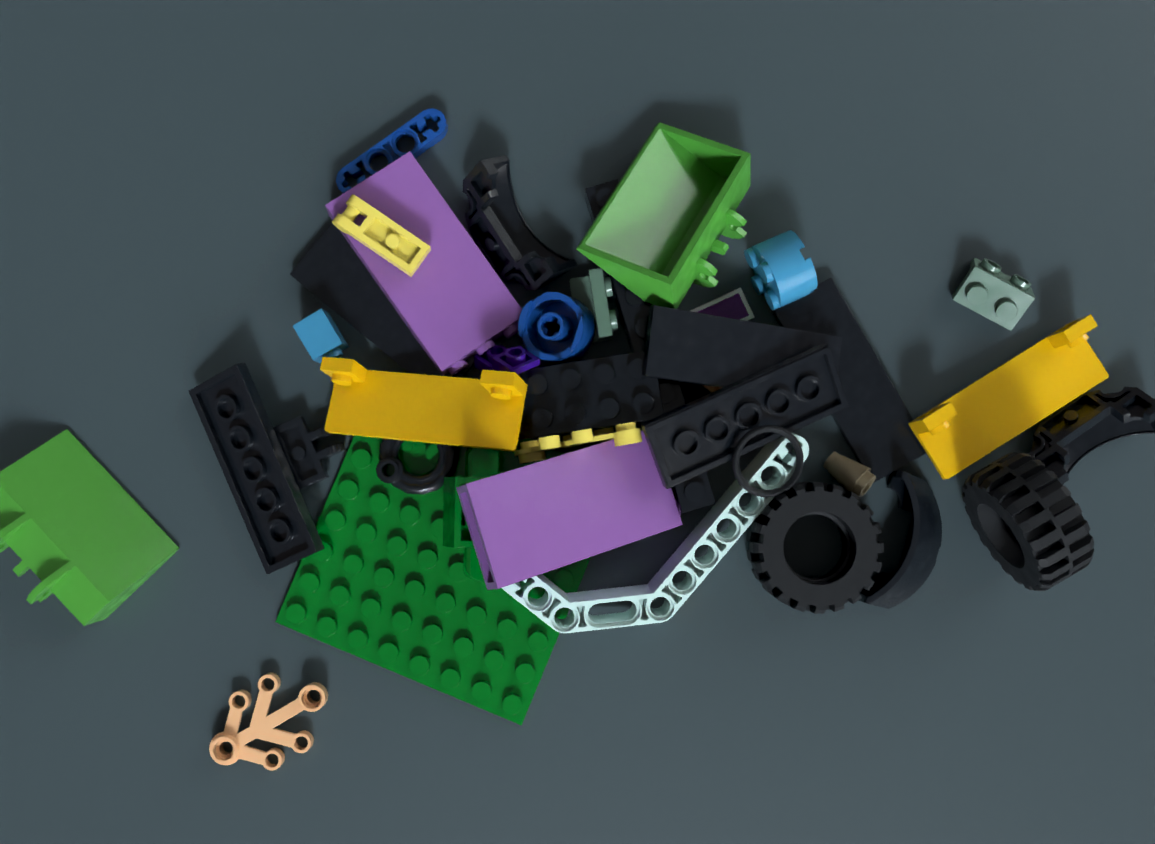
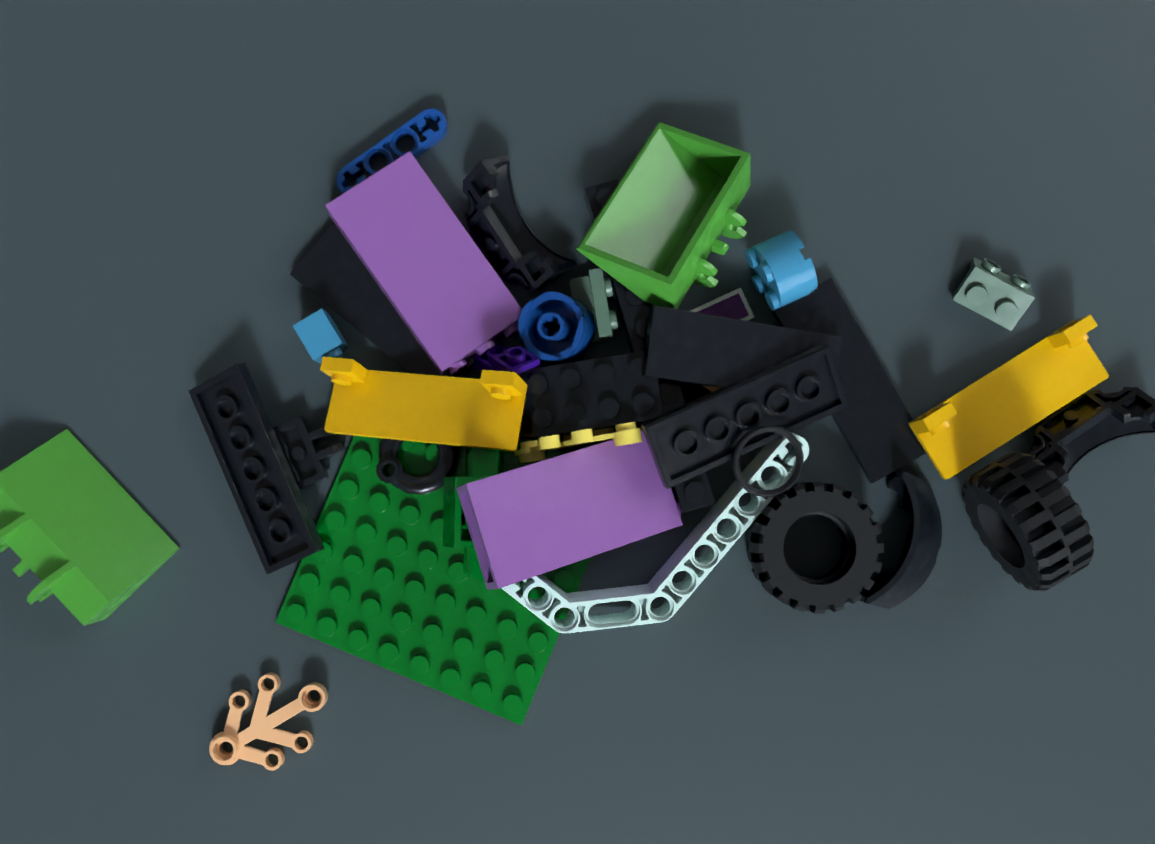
light yellow plate [332,194,431,277] -> none
dark tan cone [823,451,876,498] -> none

